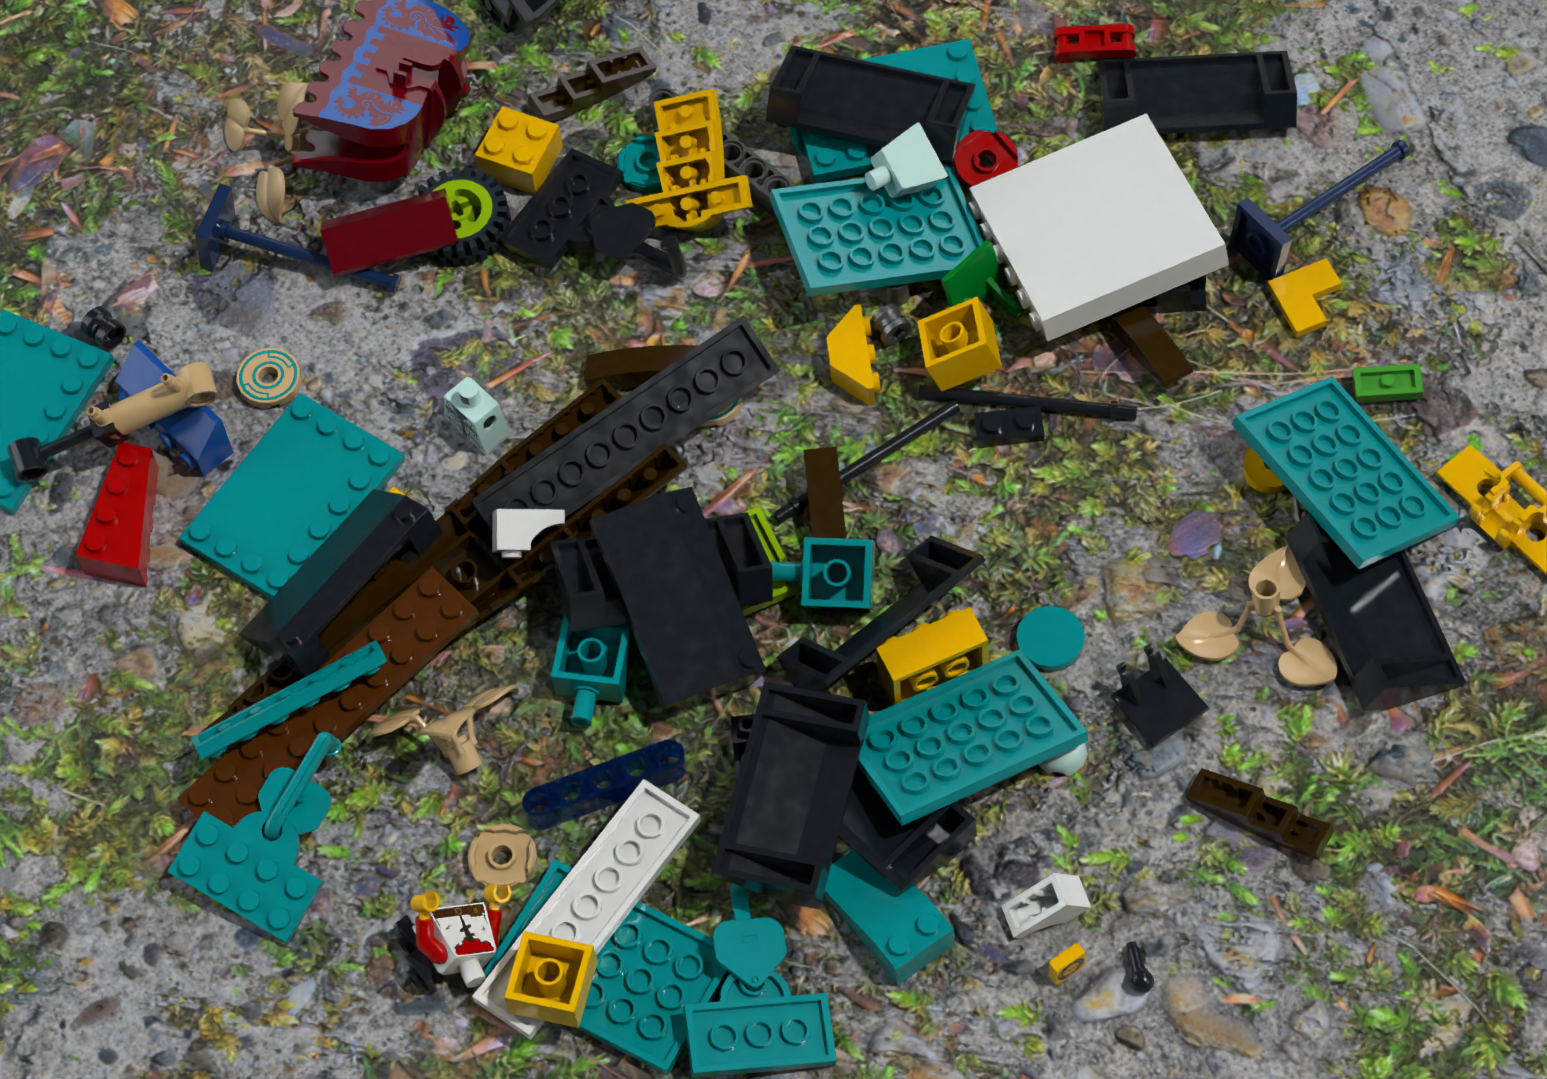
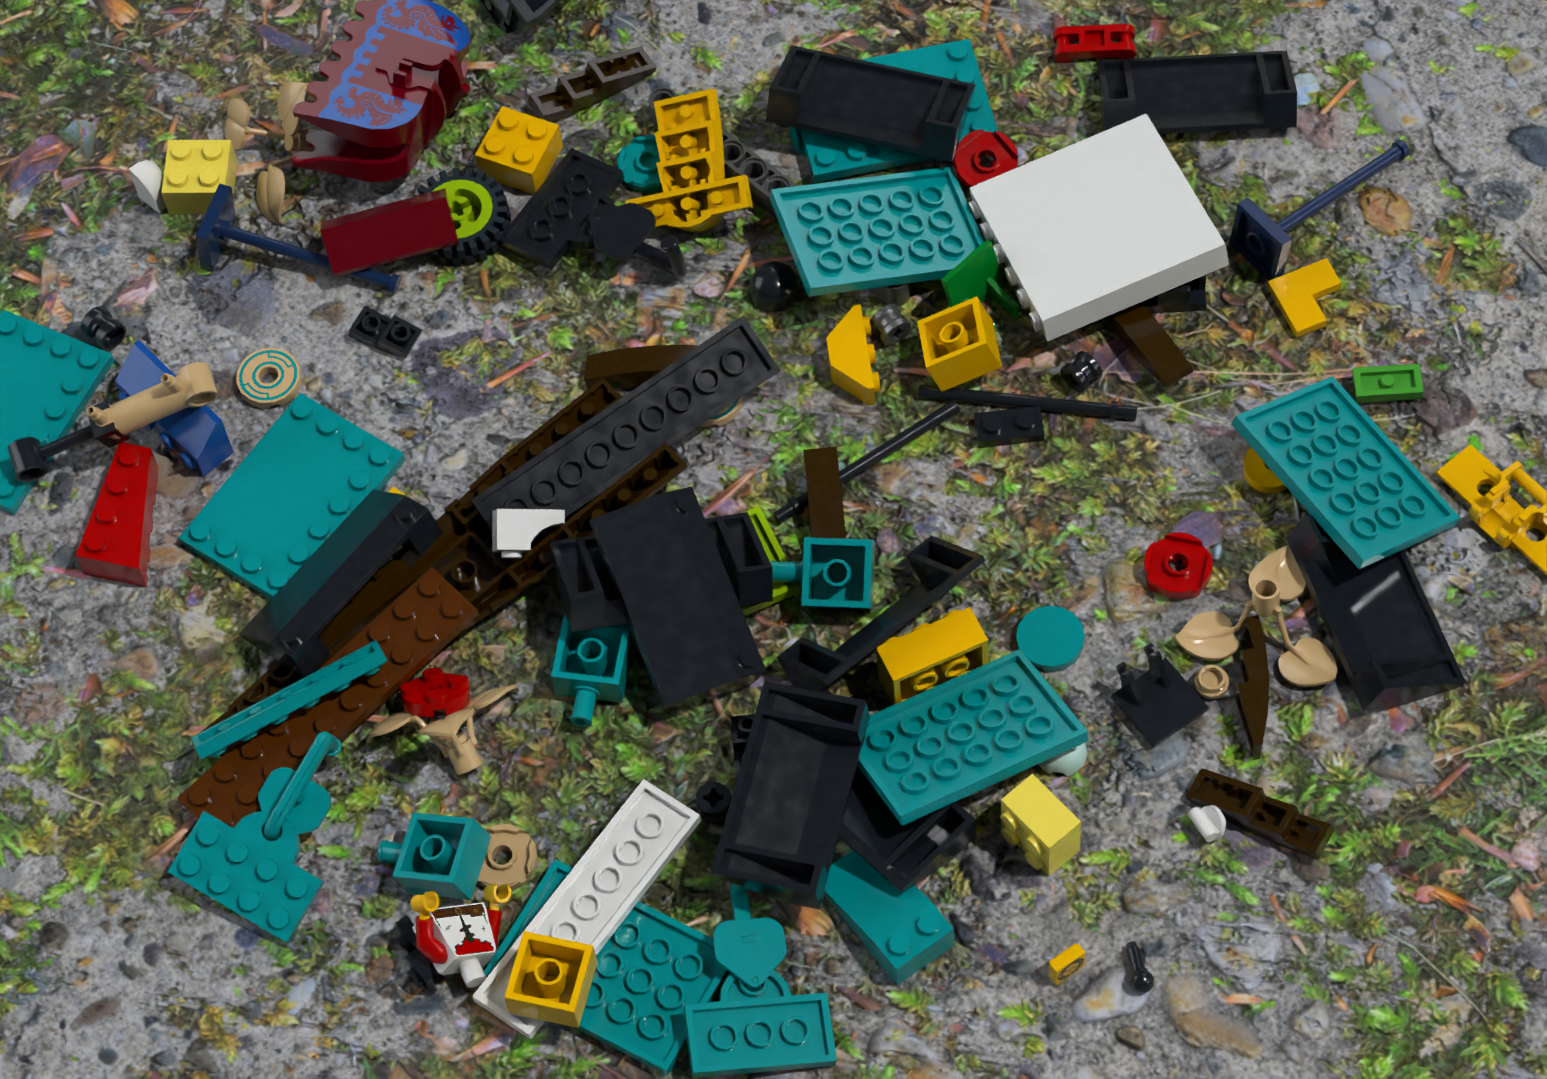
light aqua torso [443,377,511,455] -> none
clear blue beam [522,739,687,830] -> none
light aqua torso [865,122,948,198] -> none
white arch [1001,873,1091,939] -> none
none -> white brick [129,160,166,214]
none -> light yellow brick [161,140,238,214]
none -> black slope [348,306,422,358]
none -> teal brick [378,812,491,900]
none -> red plate [400,668,470,717]
none -> black wheel [696,782,731,825]
none -> black hair [749,261,799,312]
none -> light yellow brick [1000,774,1081,876]
none -> black wheel [1060,351,1102,393]
none -> red plate [1144,532,1213,599]
none -> white plate [1188,805,1226,842]
none -> tan plate [1194,665,1229,699]
none -> dark brown slope [1235,615,1269,760]

